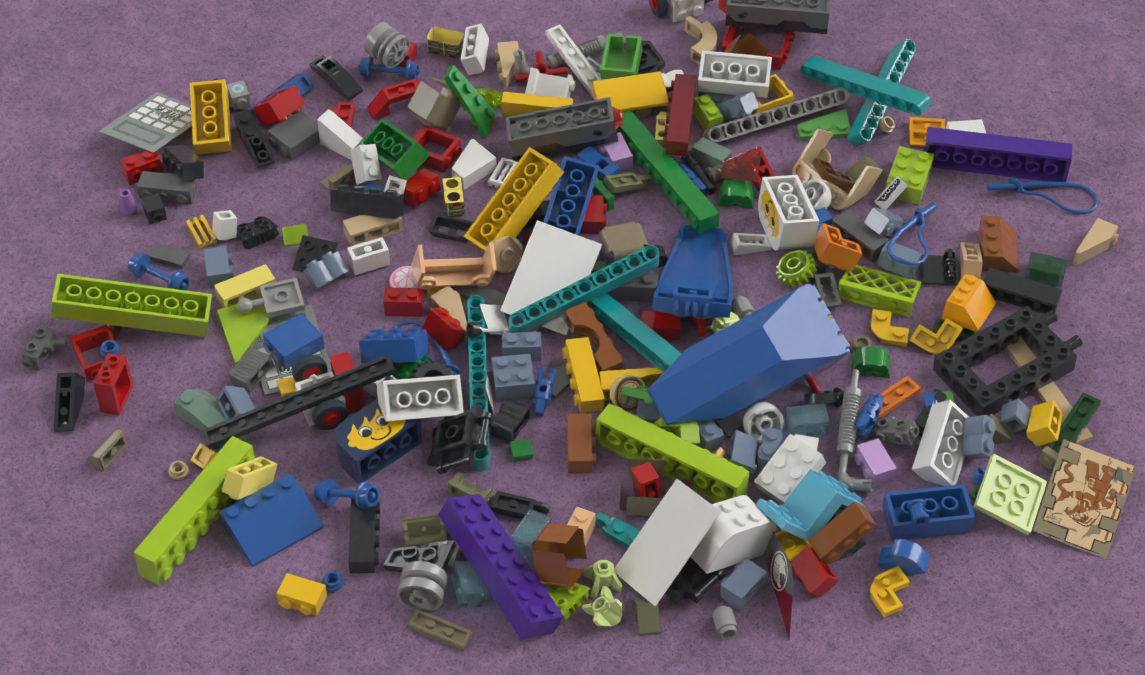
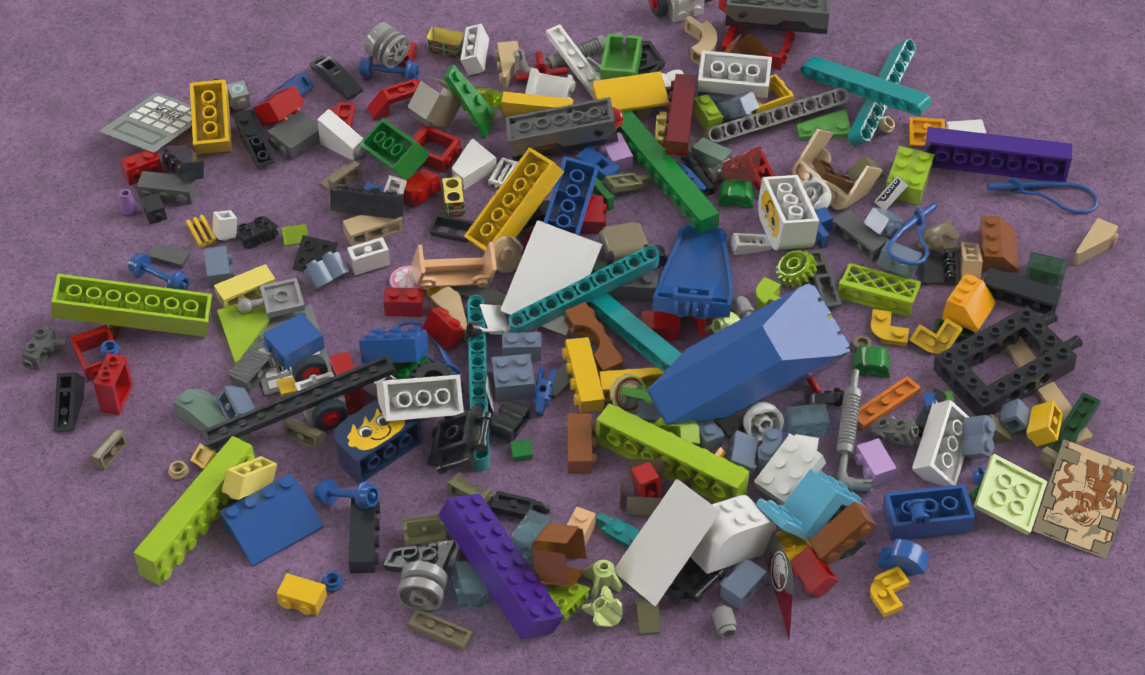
white brick [350,144,382,185] -> none
orange brick [814,223,862,272] -> none
blue hinge [855,393,884,439] -> none
none -> dark tan brick [284,417,326,450]
none -> lime brick [755,277,781,310]
none -> dark tan helmet [918,220,961,253]

